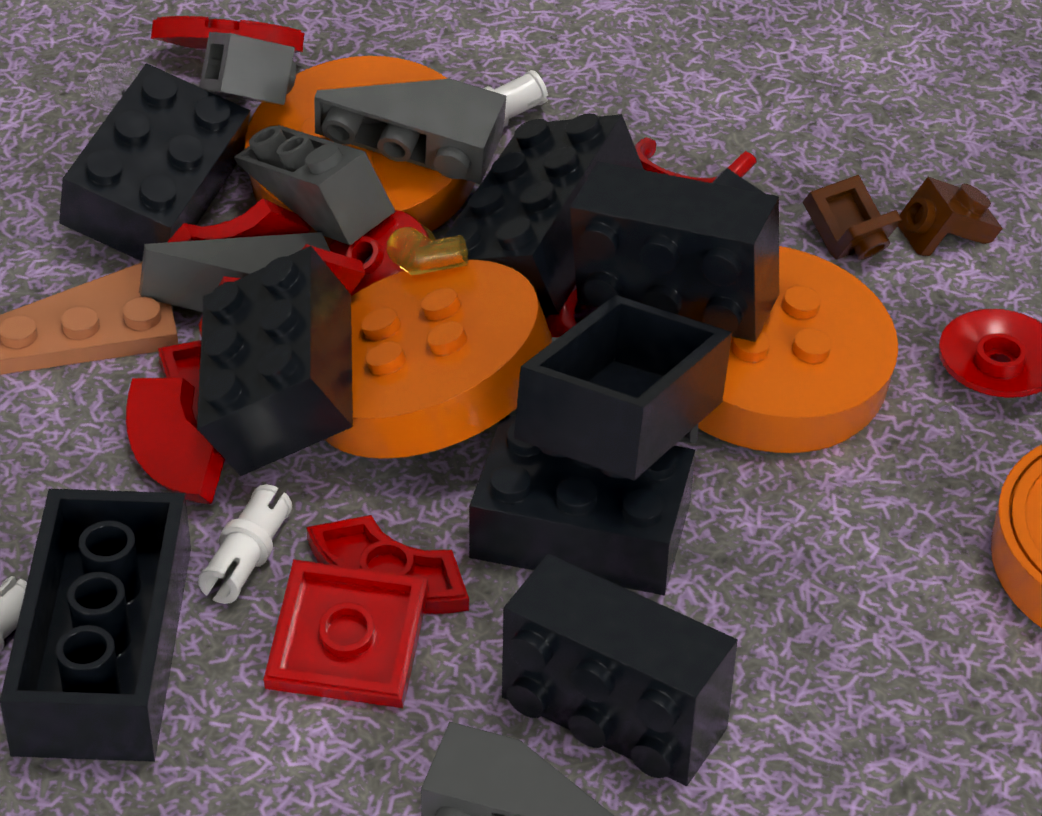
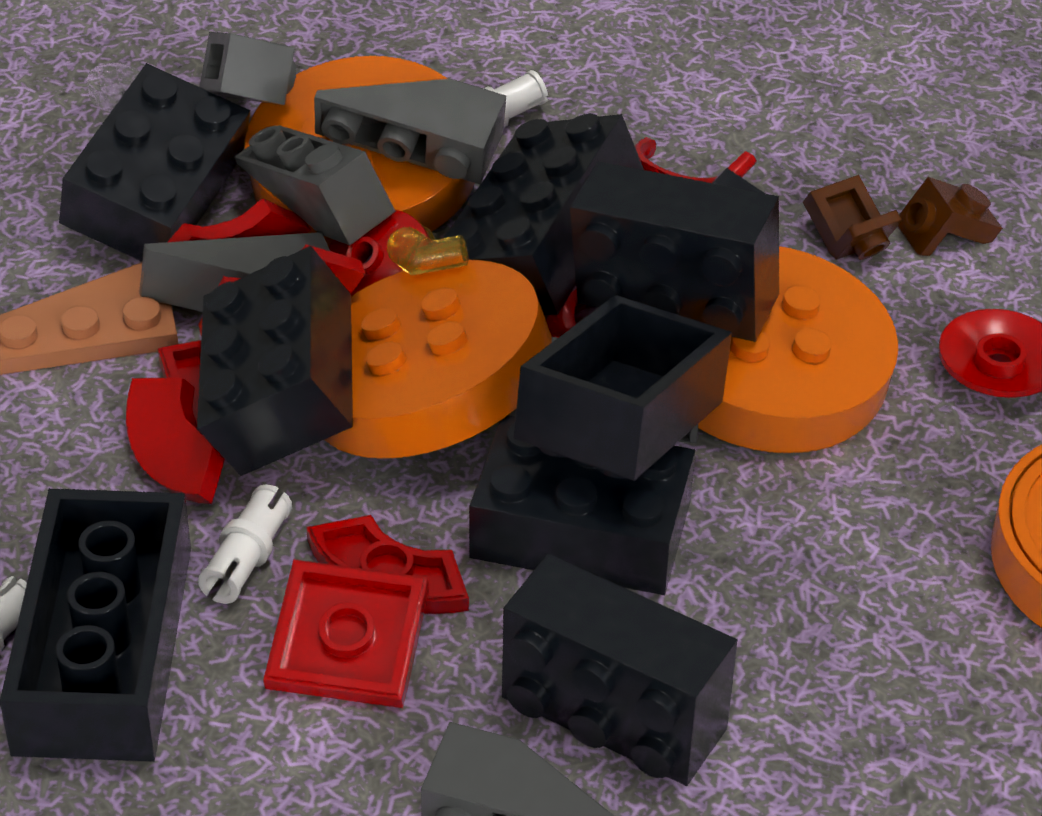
red tile [151,16,304,53] -> none

